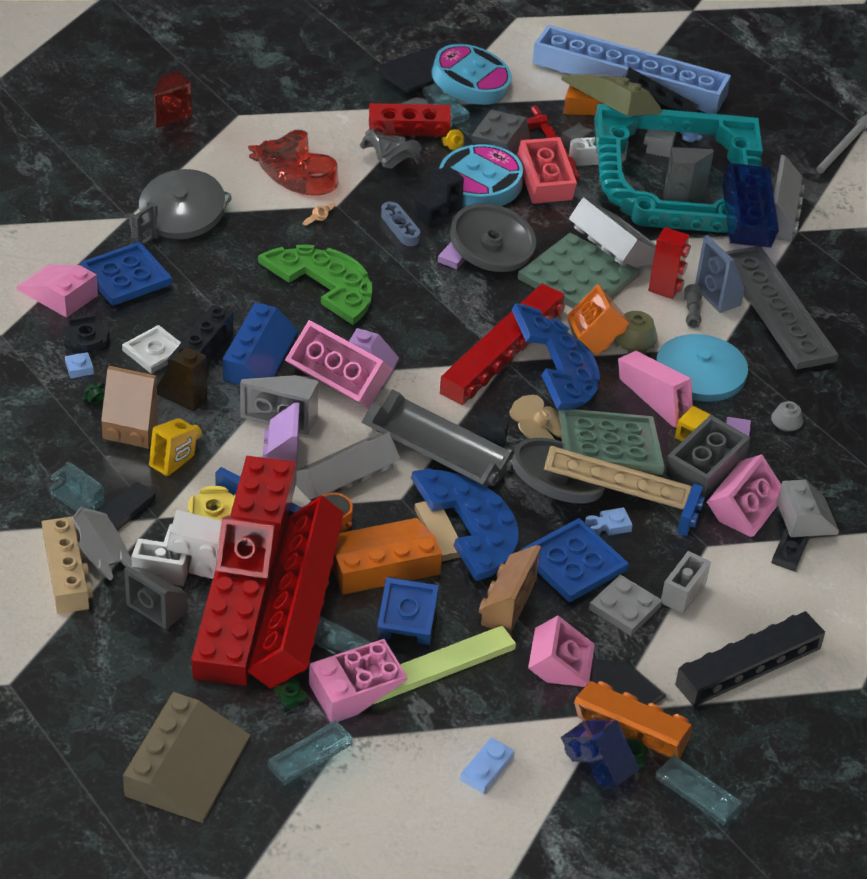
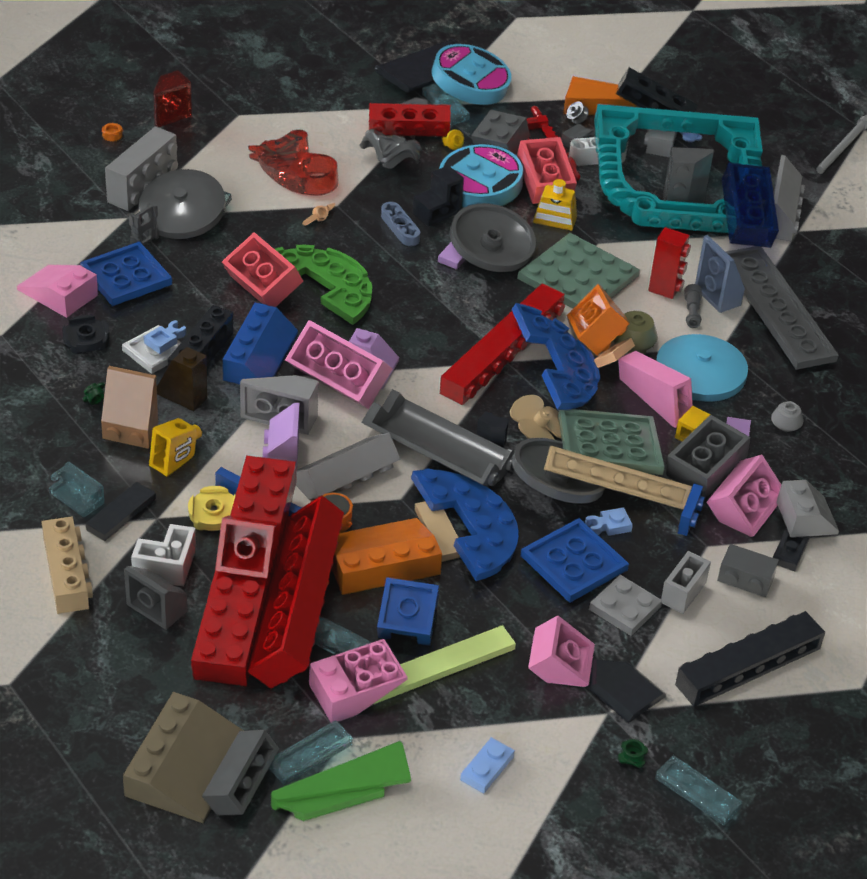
light blue plate [65,352,94,378] -> none
light grey shield [73,507,132,580] -> none
white brick [166,510,222,579] -> none
dark green plate [275,680,307,708] -> none
medium nougat slope [479,545,541,635] -> none
light blue brick [532,25,731,114] -> none
clear blue brick [560,720,640,787] -> none
olive wedge [561,73,662,116] -> none
slope [569,197,656,267] -> none
orange slope [574,681,692,761] -> none
none -> orange tile [102,123,123,141]
none -> light grey brick [105,126,178,211]
none -> light blue plate [144,320,186,354]
none -> dark grey brick [202,729,279,815]
none -> coral brick [222,232,304,307]
none -> bright green wedge [271,741,411,821]
none -> yellow torso [533,179,577,231]
none -> dark grey wheel [566,102,589,124]
none -> light nougat tile [594,338,635,368]
none -> dark grey brick [717,544,779,597]

